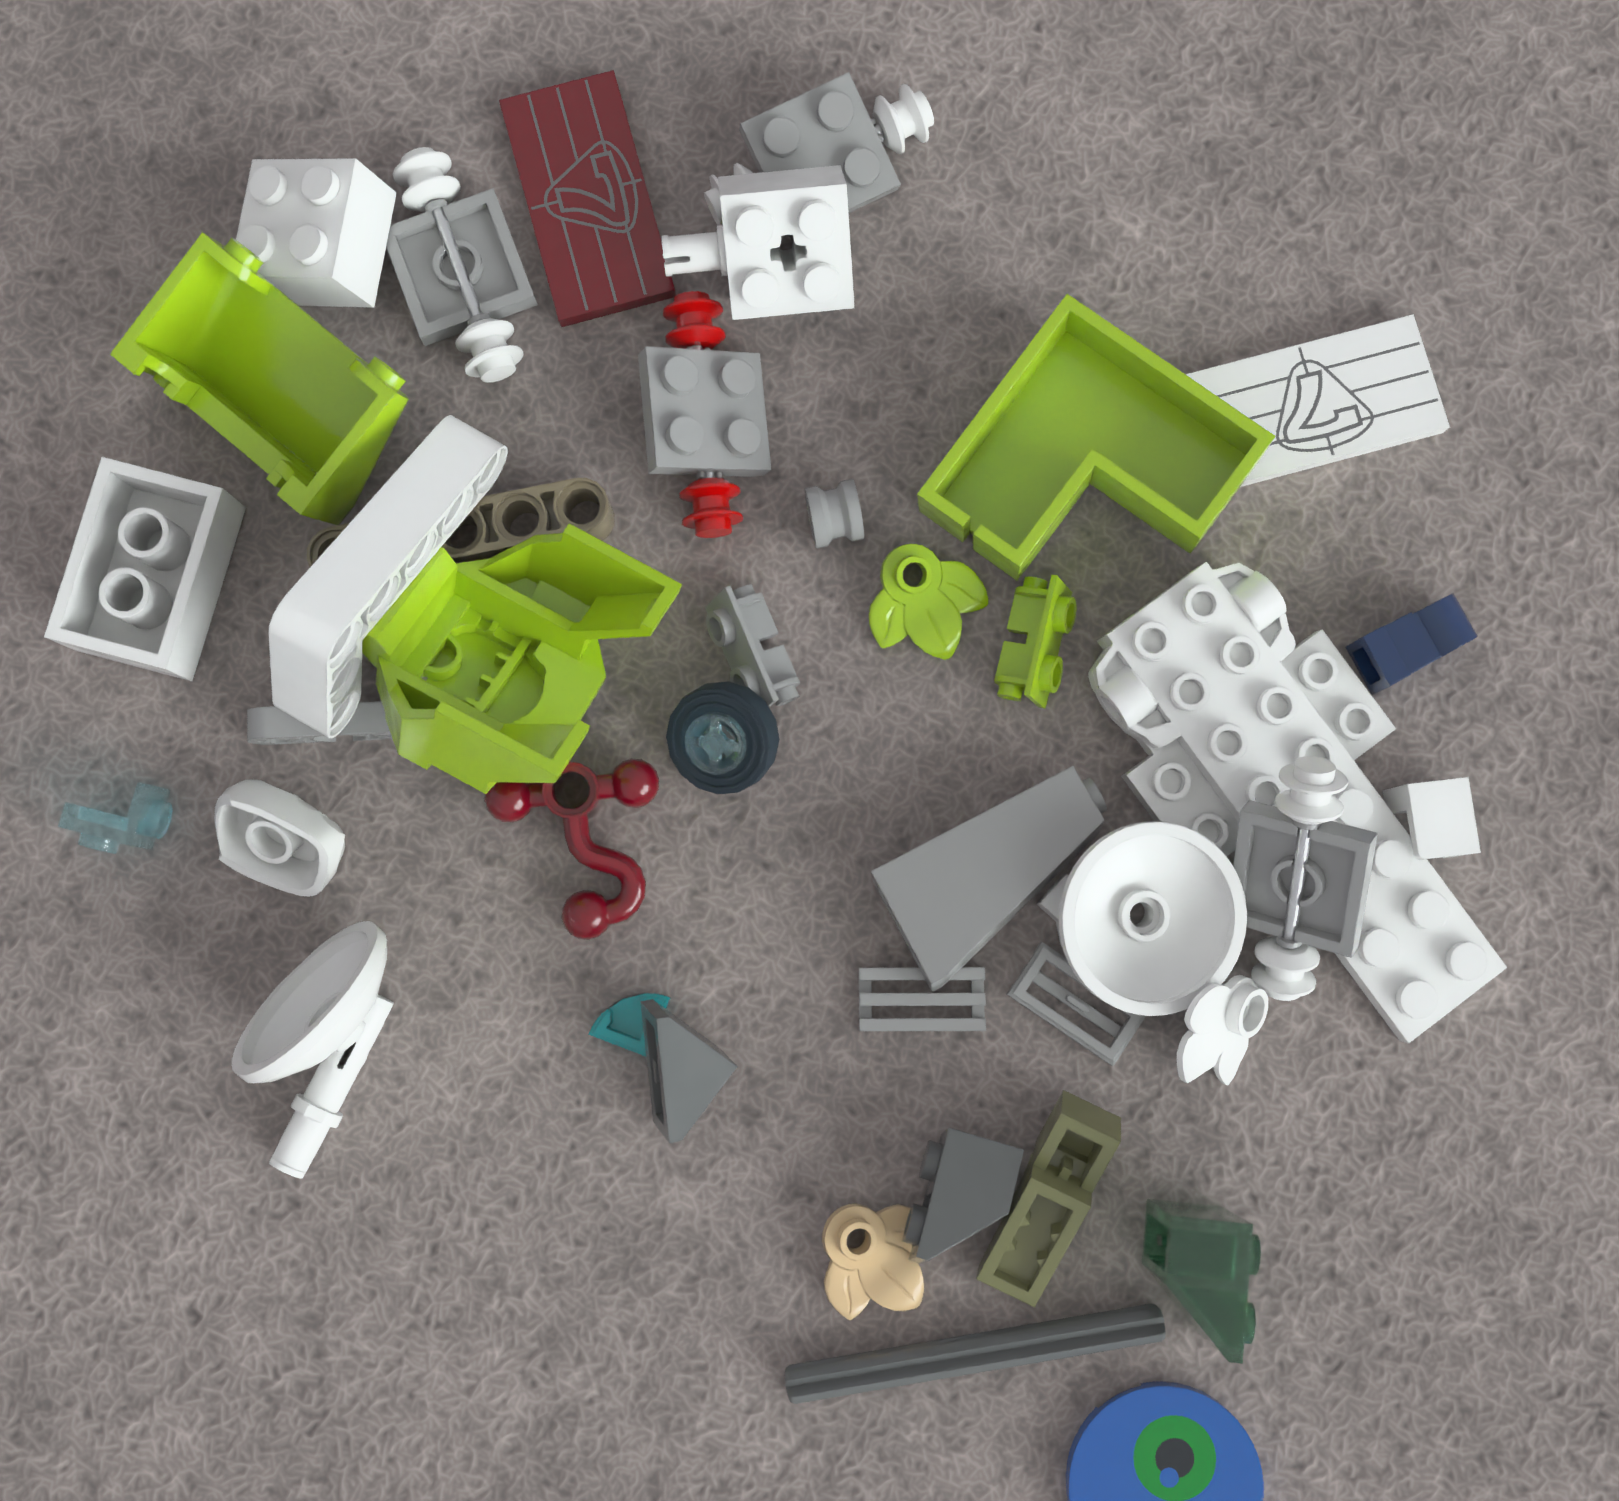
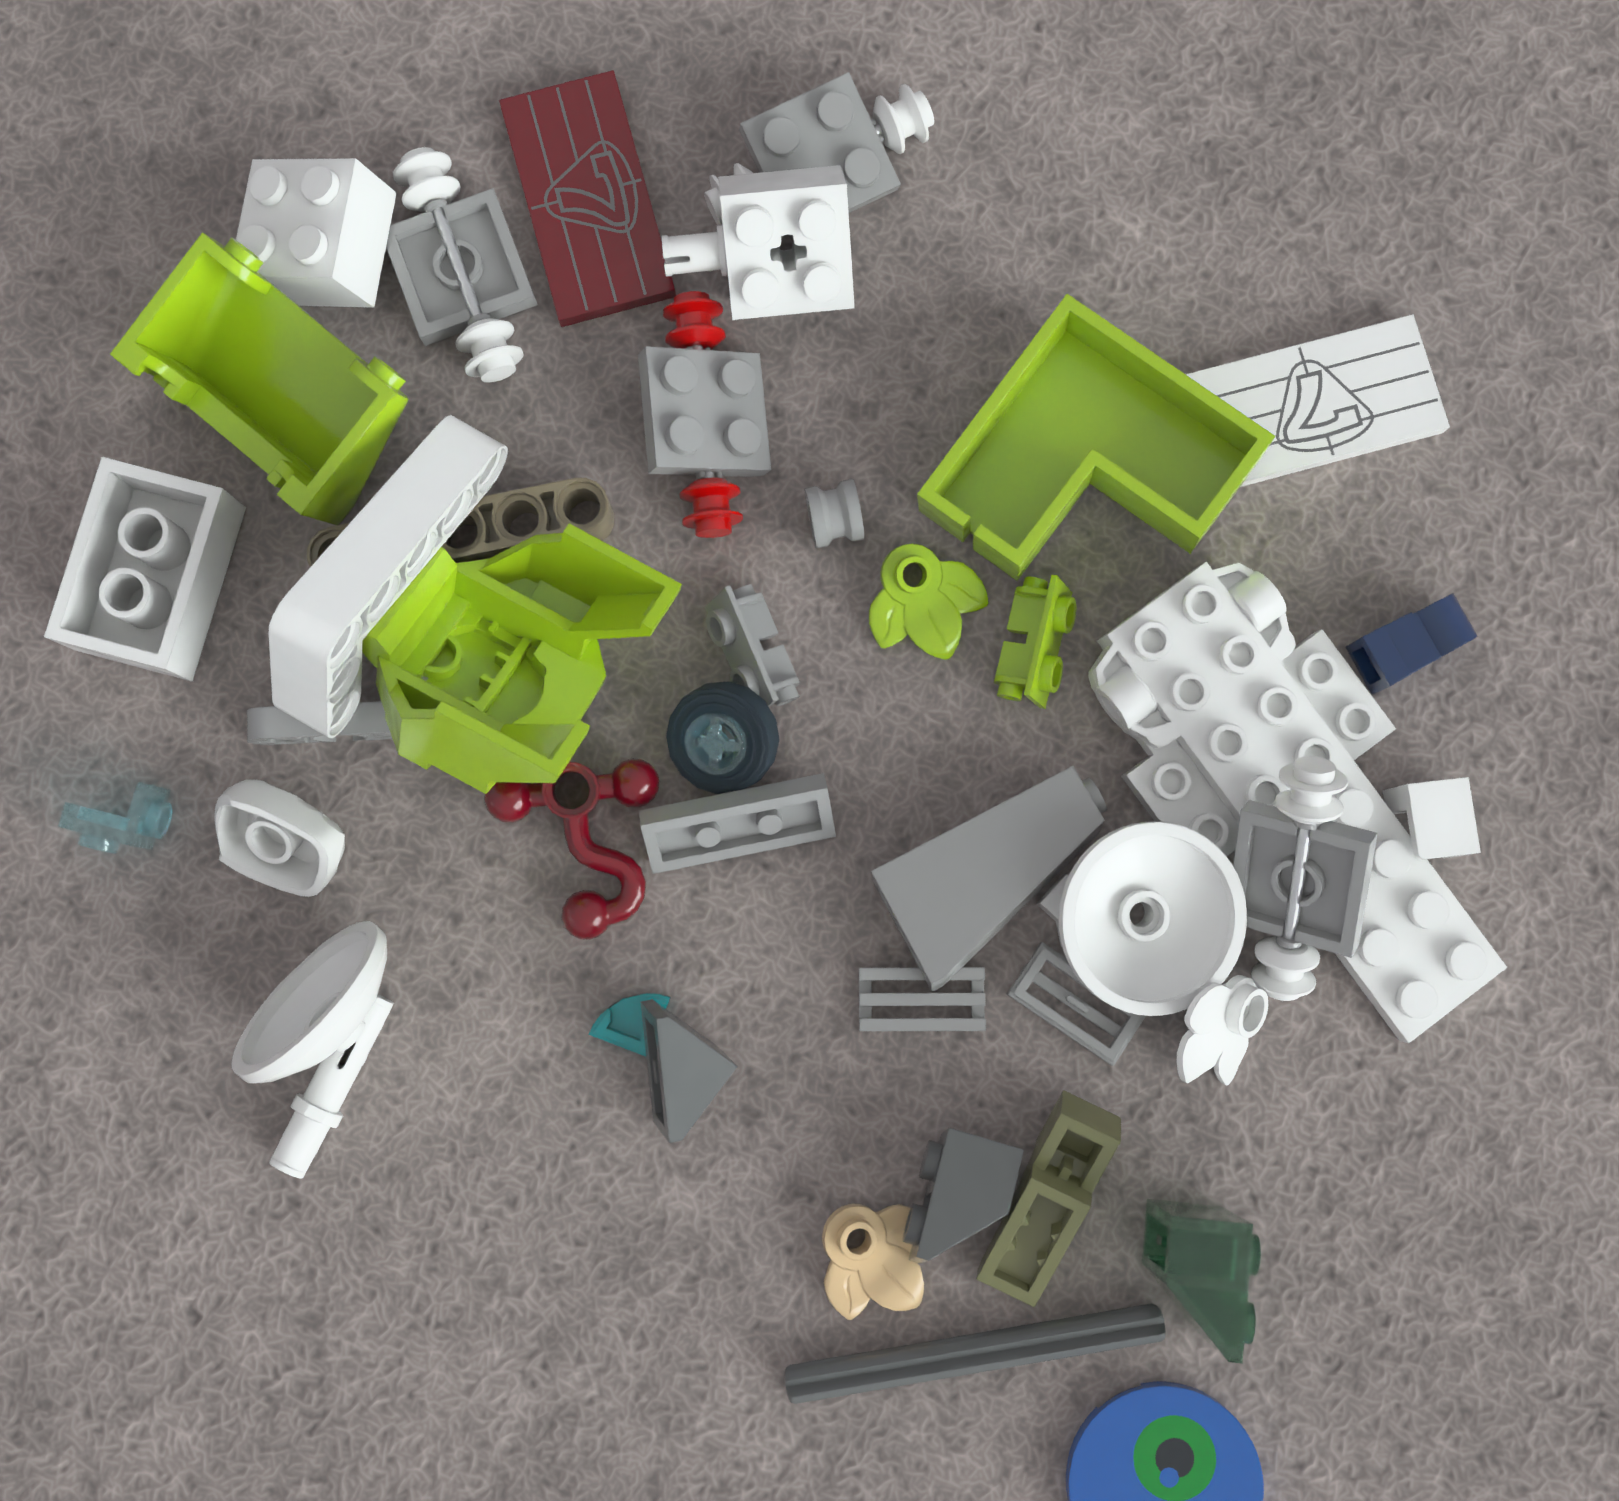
none -> light grey plate [639,773,836,874]

